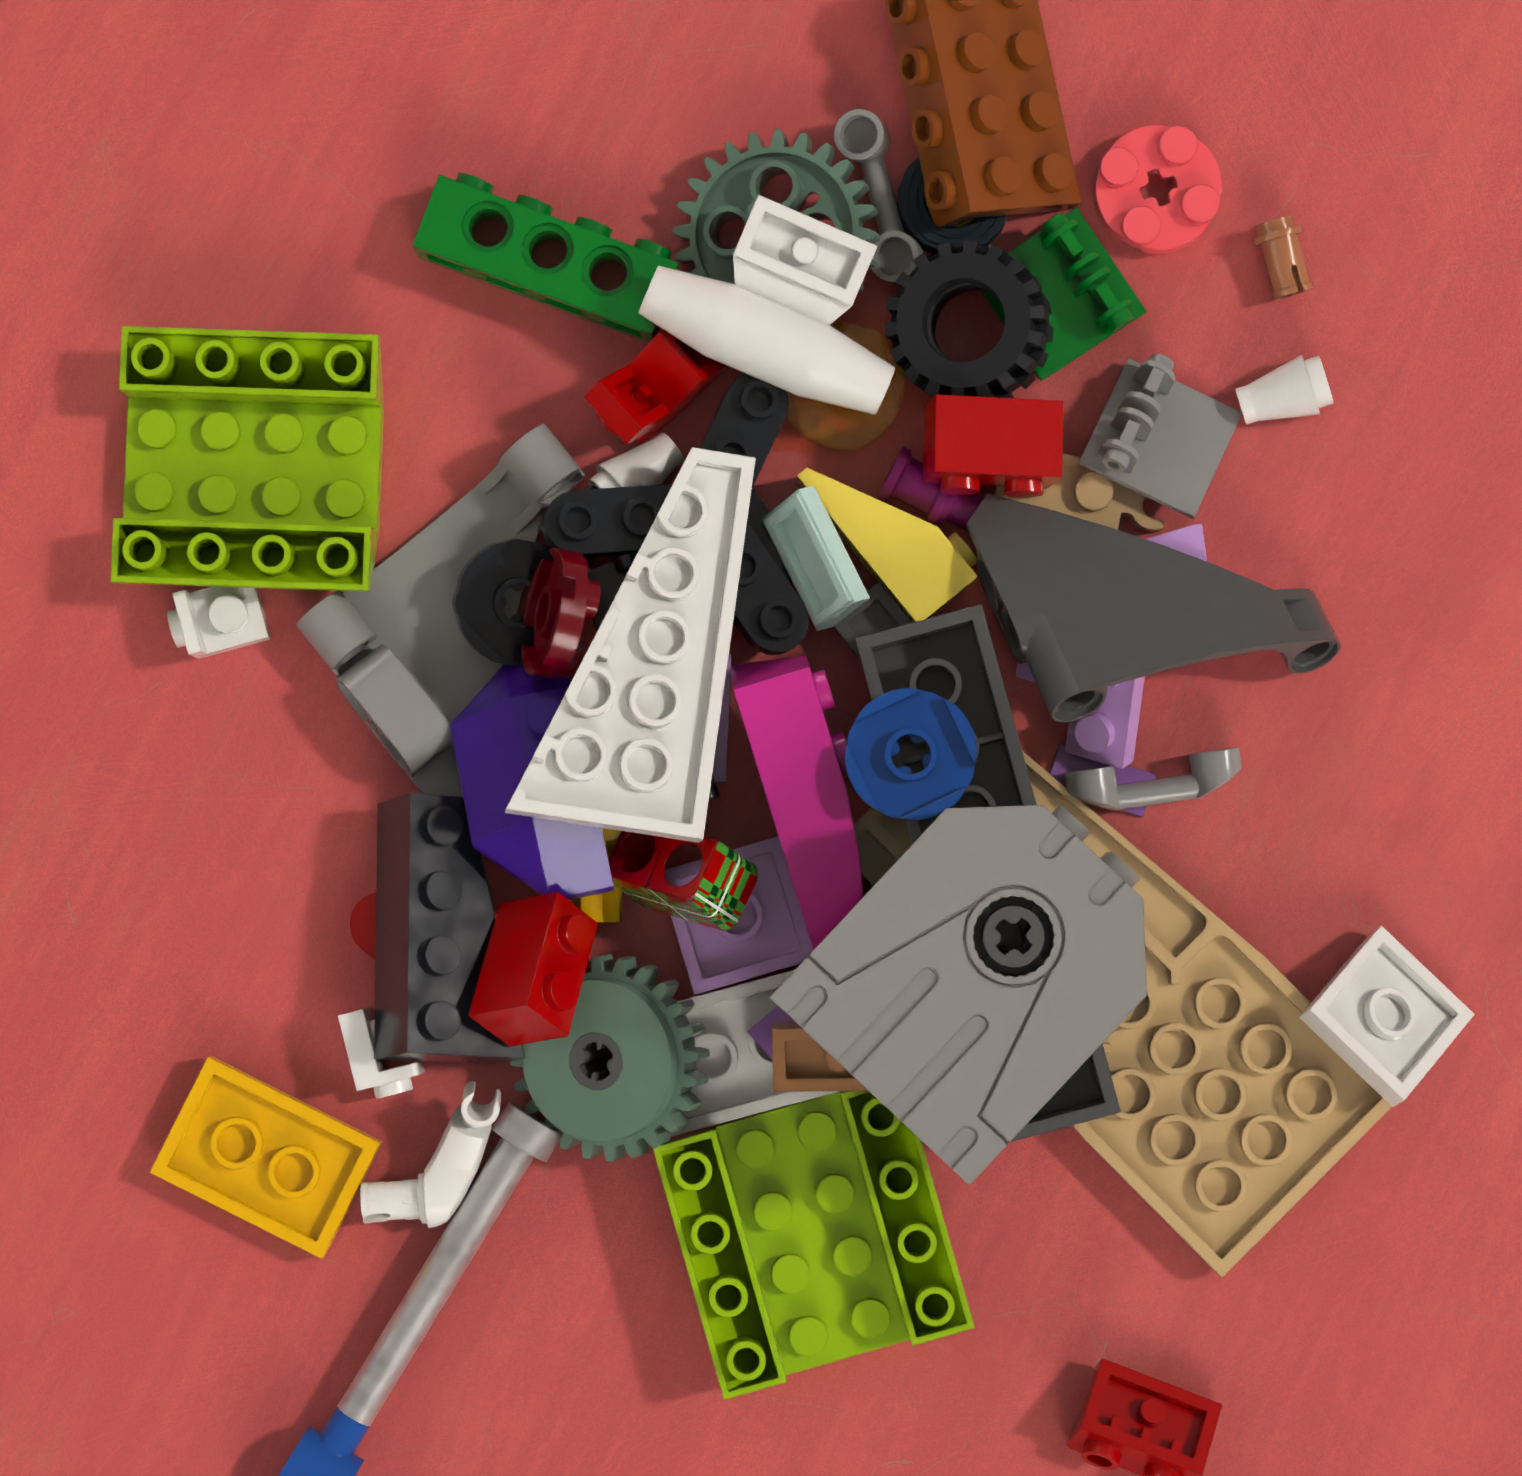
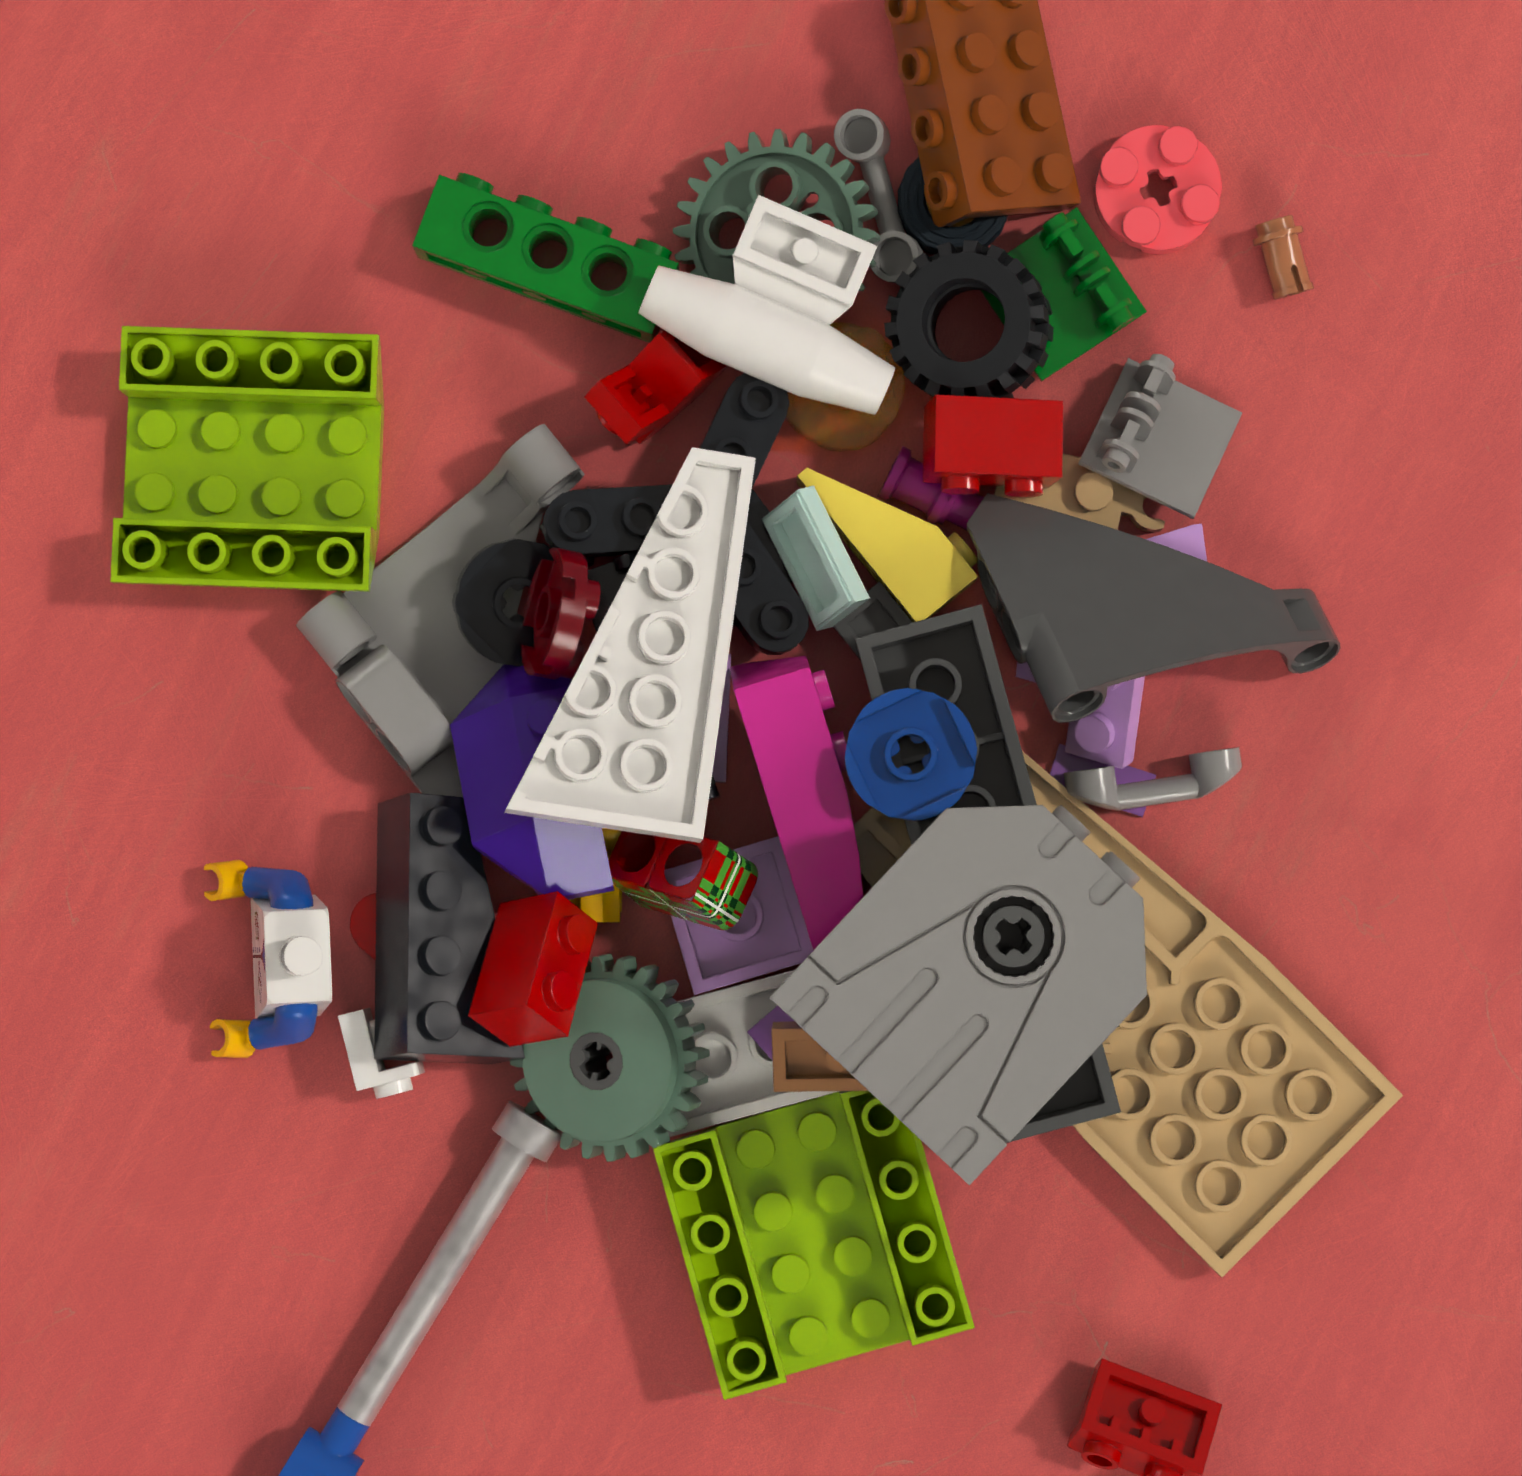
yellow plate [150,1056,383,1259] -> none
white bracket [167,587,272,659] -> none
white arm [360,1081,501,1228] -> none
white cone [588,432,684,489] -> none
white cone [1235,354,1334,425] -> none
white plate [1299,926,1475,1107] -> none
none -> torso [204,860,332,1058]

